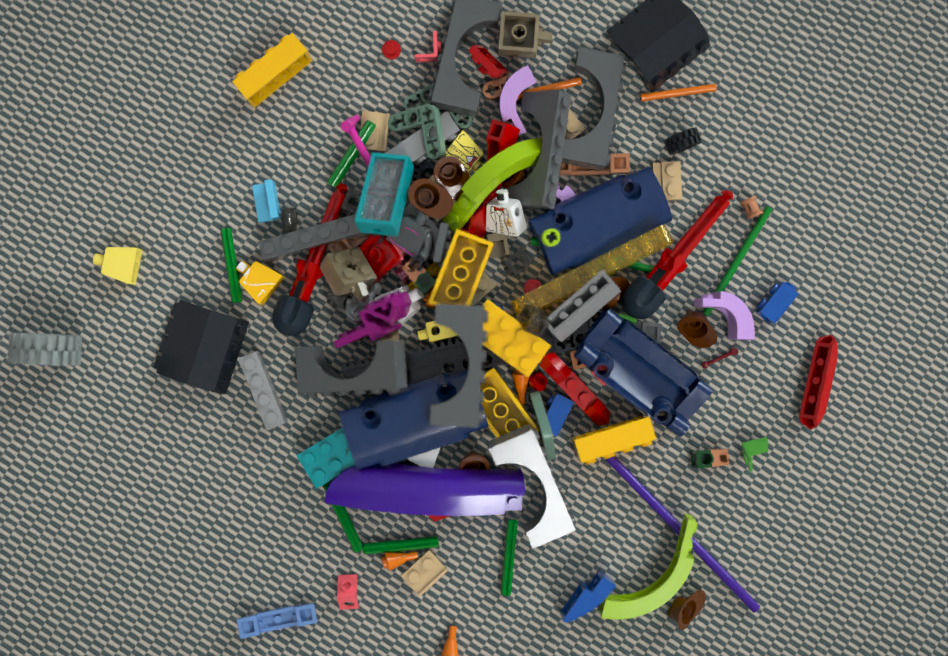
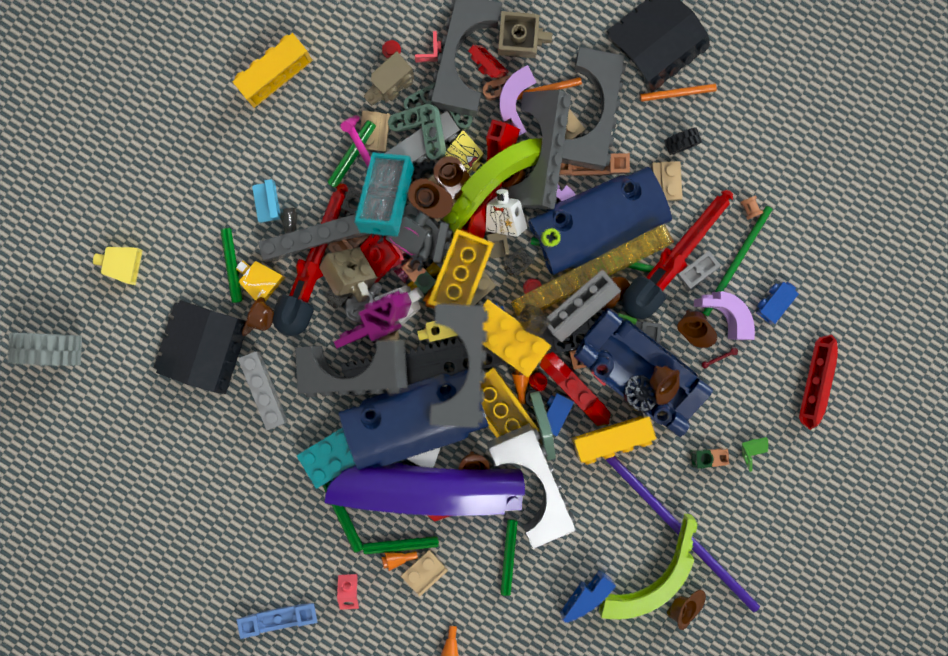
none -> reddish brown piece [242,297,274,336]
none -> dark tan hinge [364,51,414,106]
none -> black wheel [623,375,657,412]
none -> reddish brown piece [650,366,680,405]
none -> light grey hinge [678,251,721,292]

